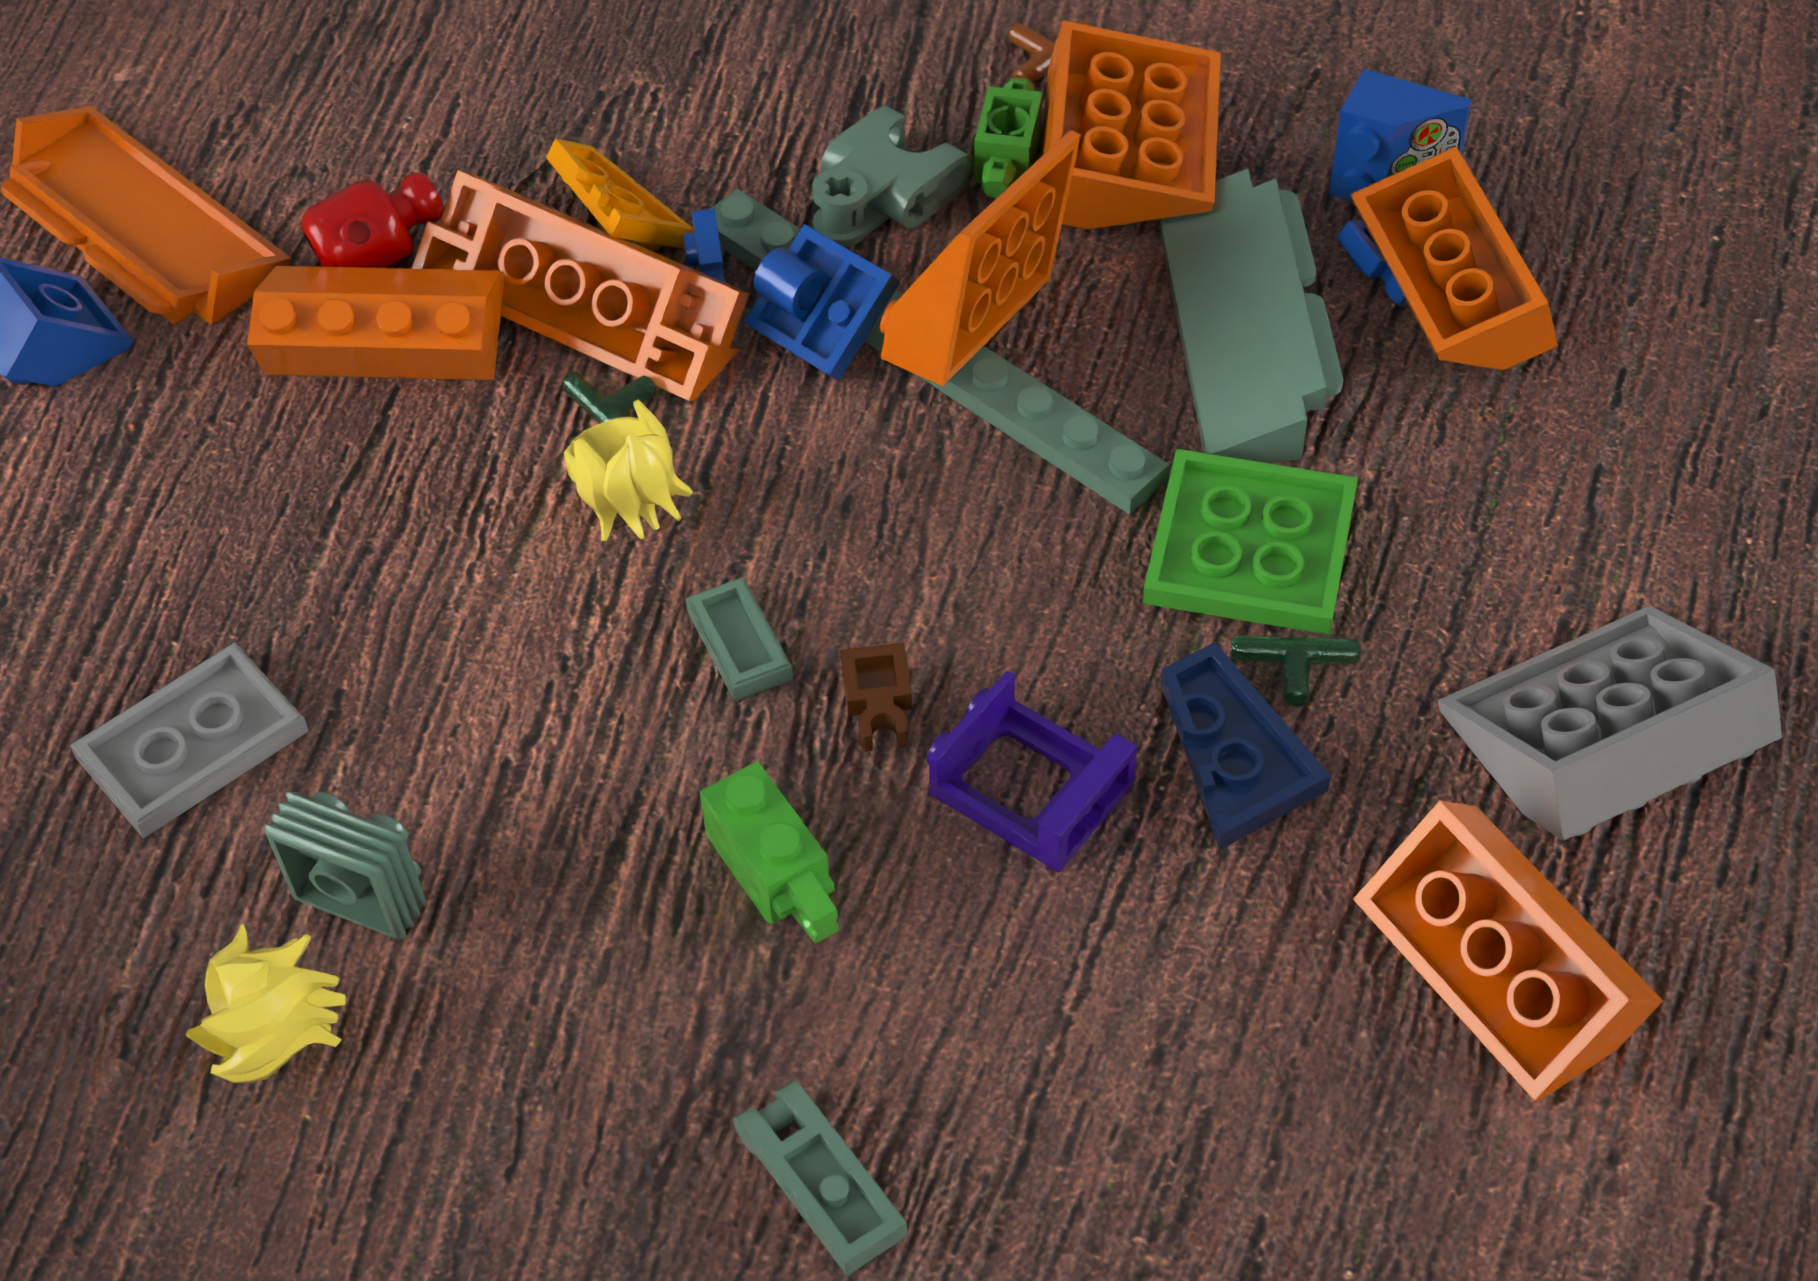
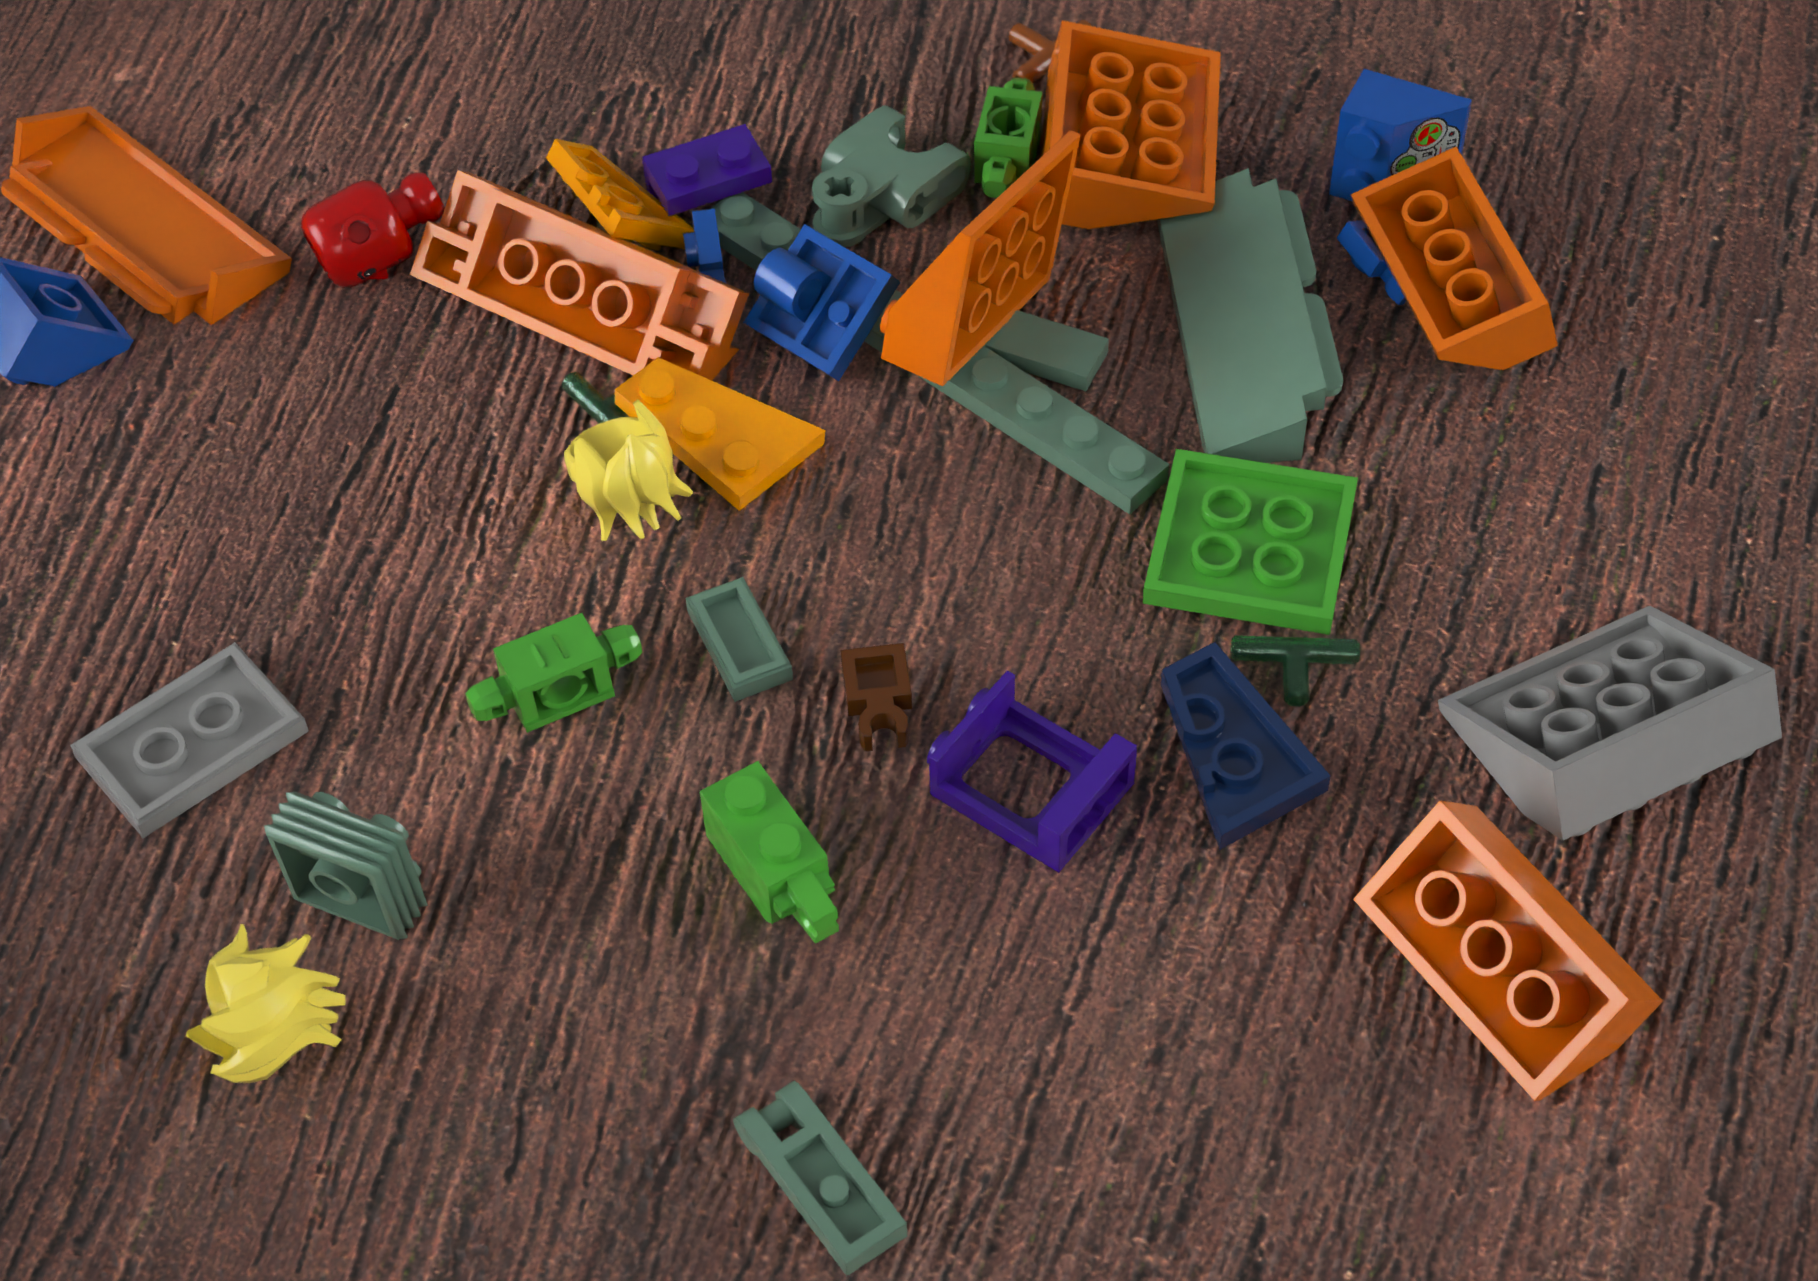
orange slope [247,266,505,380] -> none
none -> bright green piece [465,613,643,733]
none -> light orange wing [615,357,826,511]
none -> dark purple bracket [642,124,772,216]
none -> sand green tile [984,310,1109,391]

